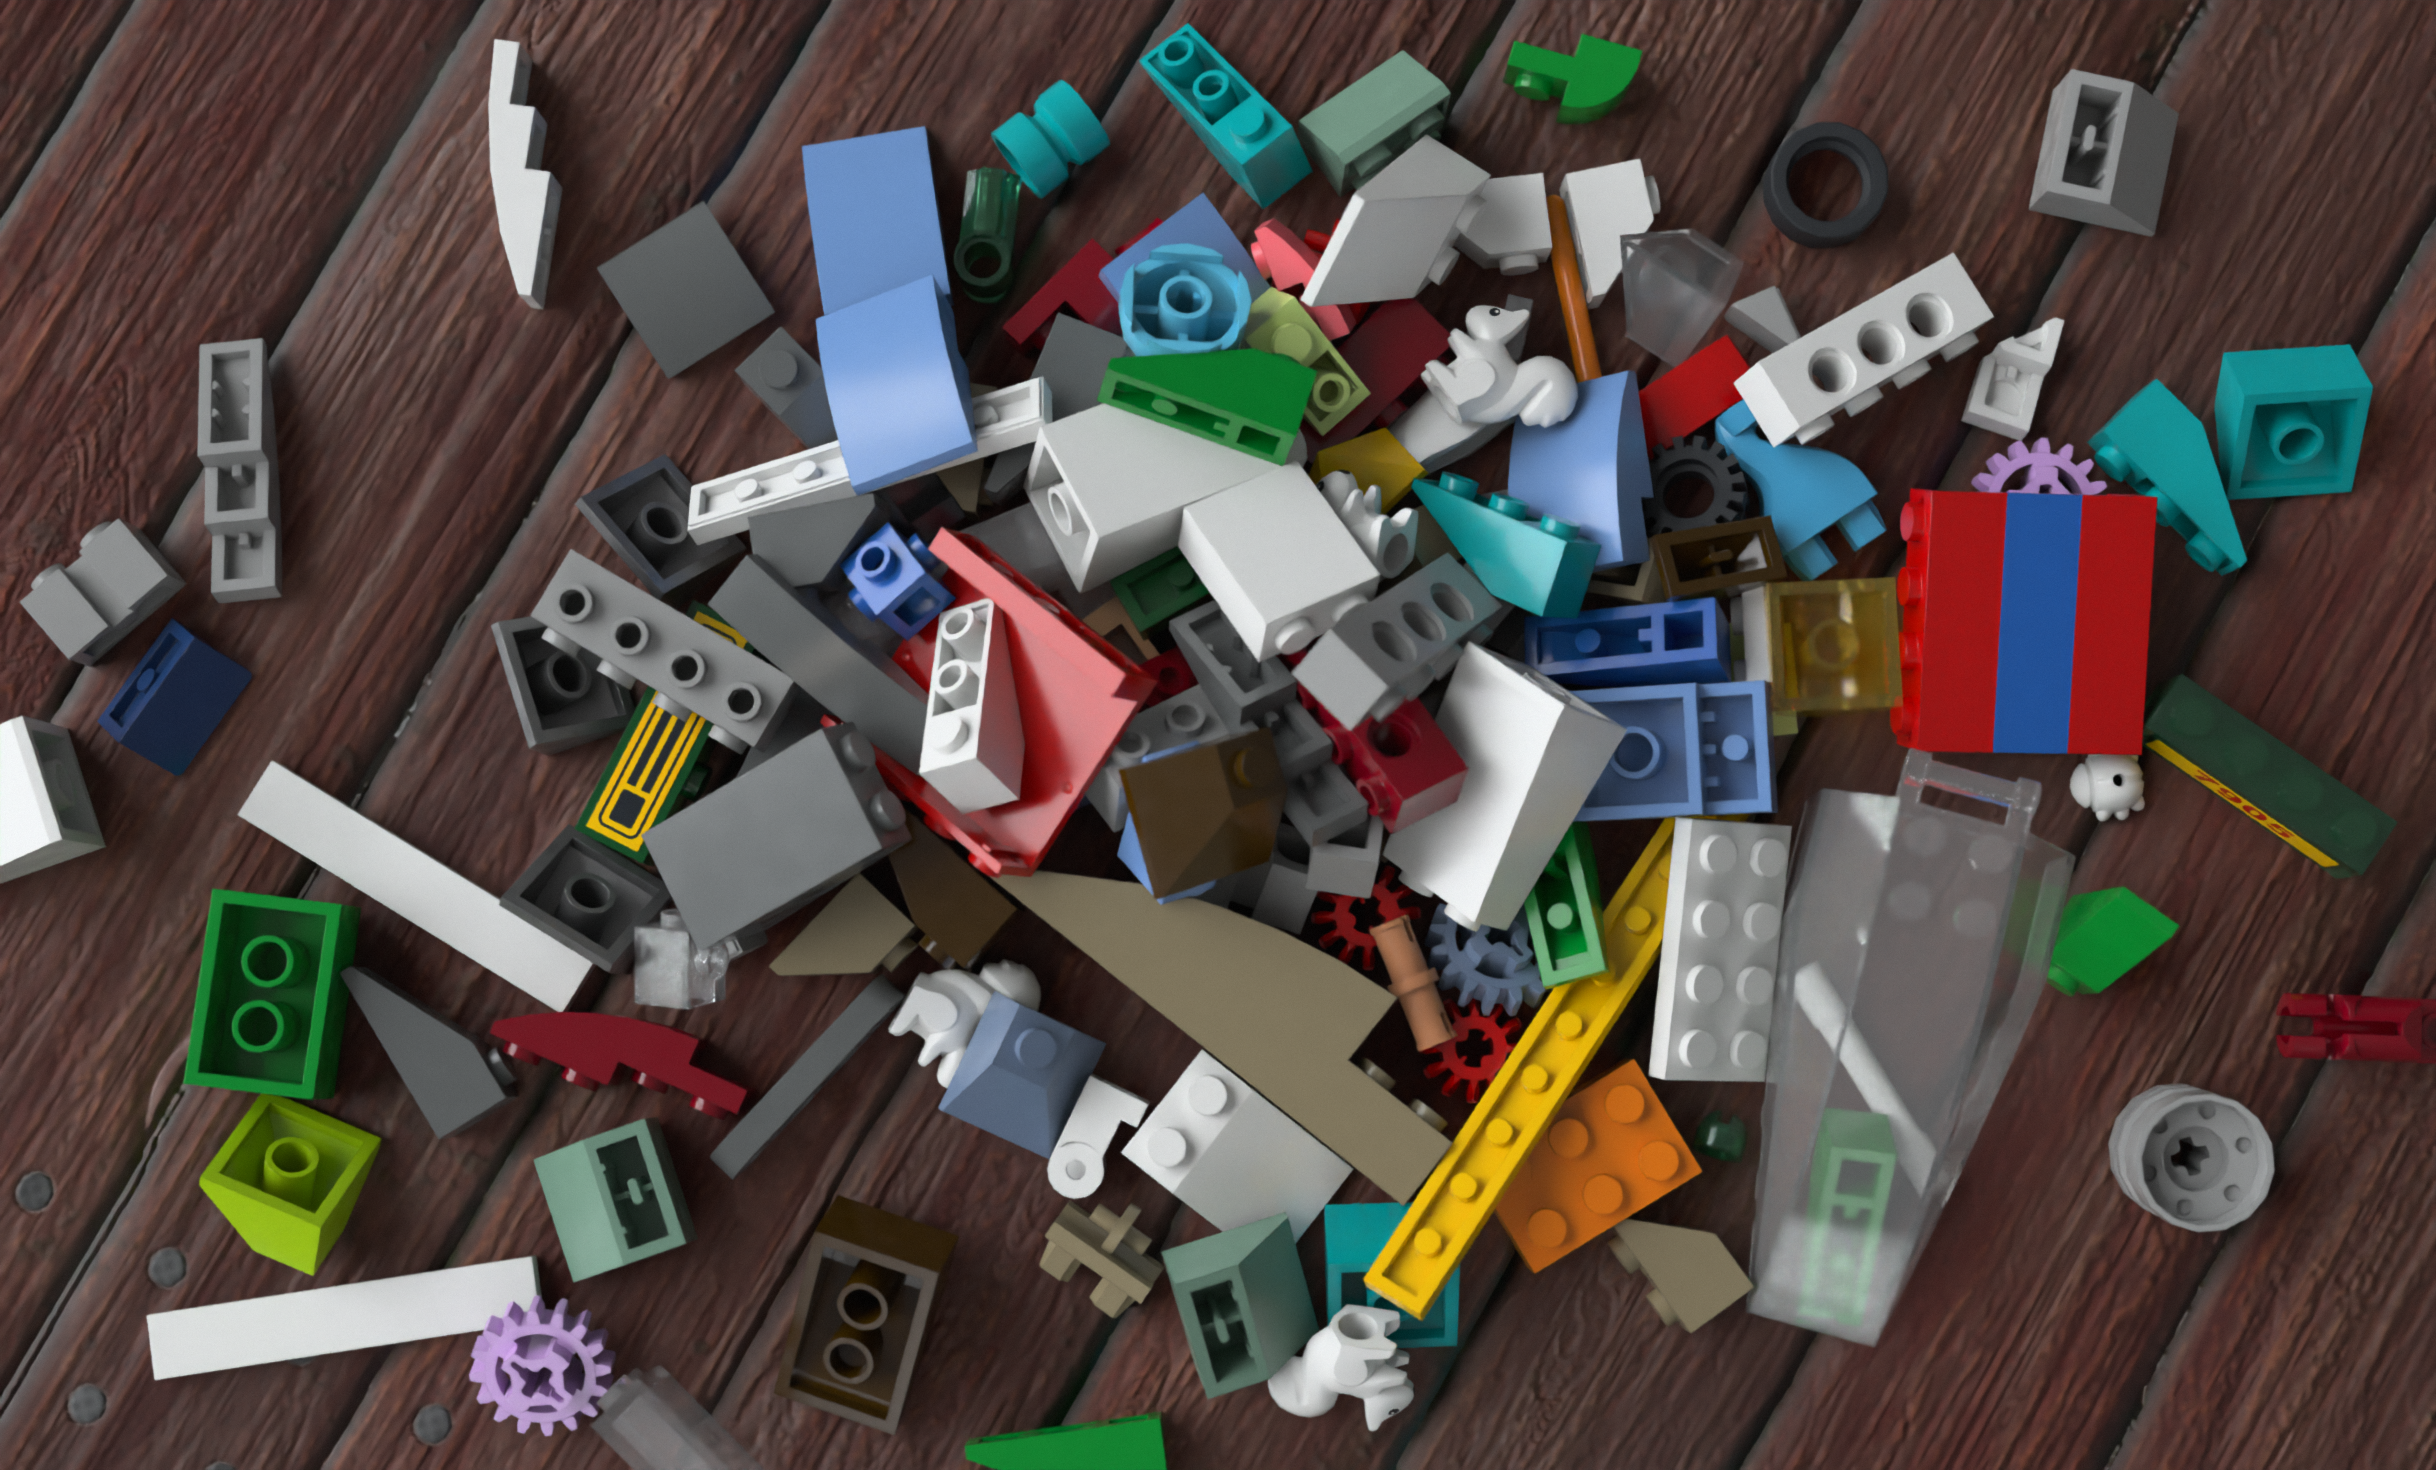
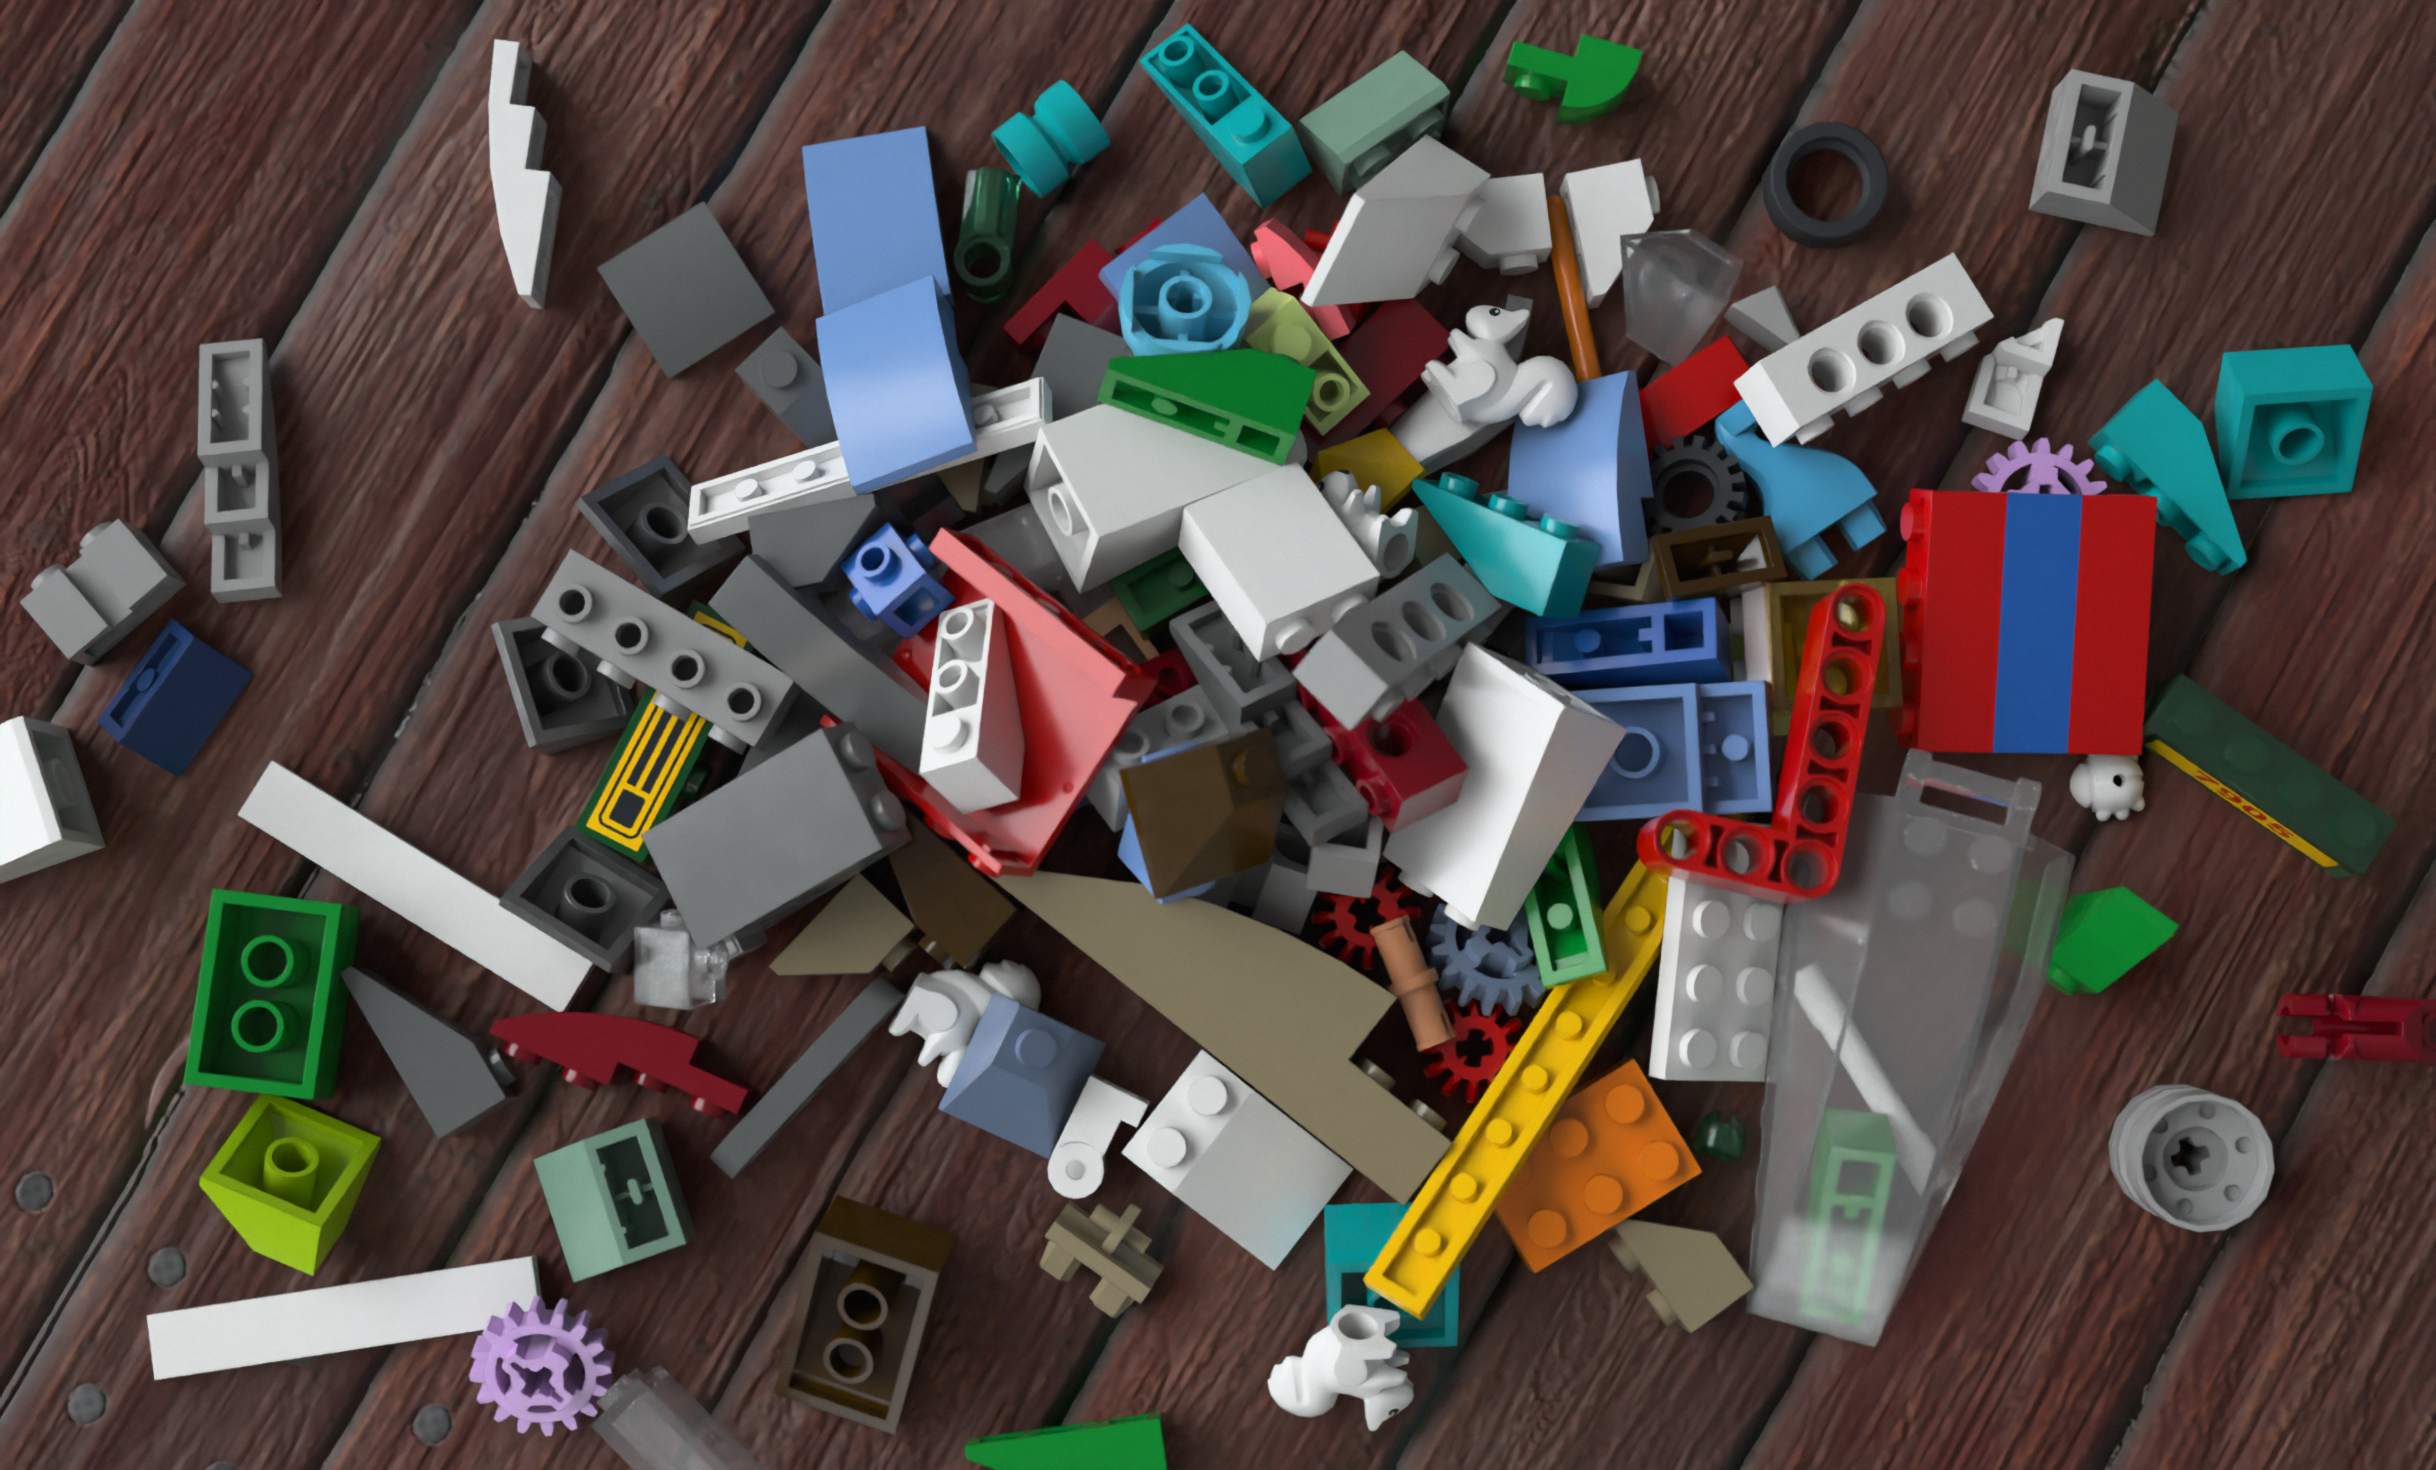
sand green slope [1162,1212,1319,1399] -> none
none -> red beam [1637,583,1886,904]

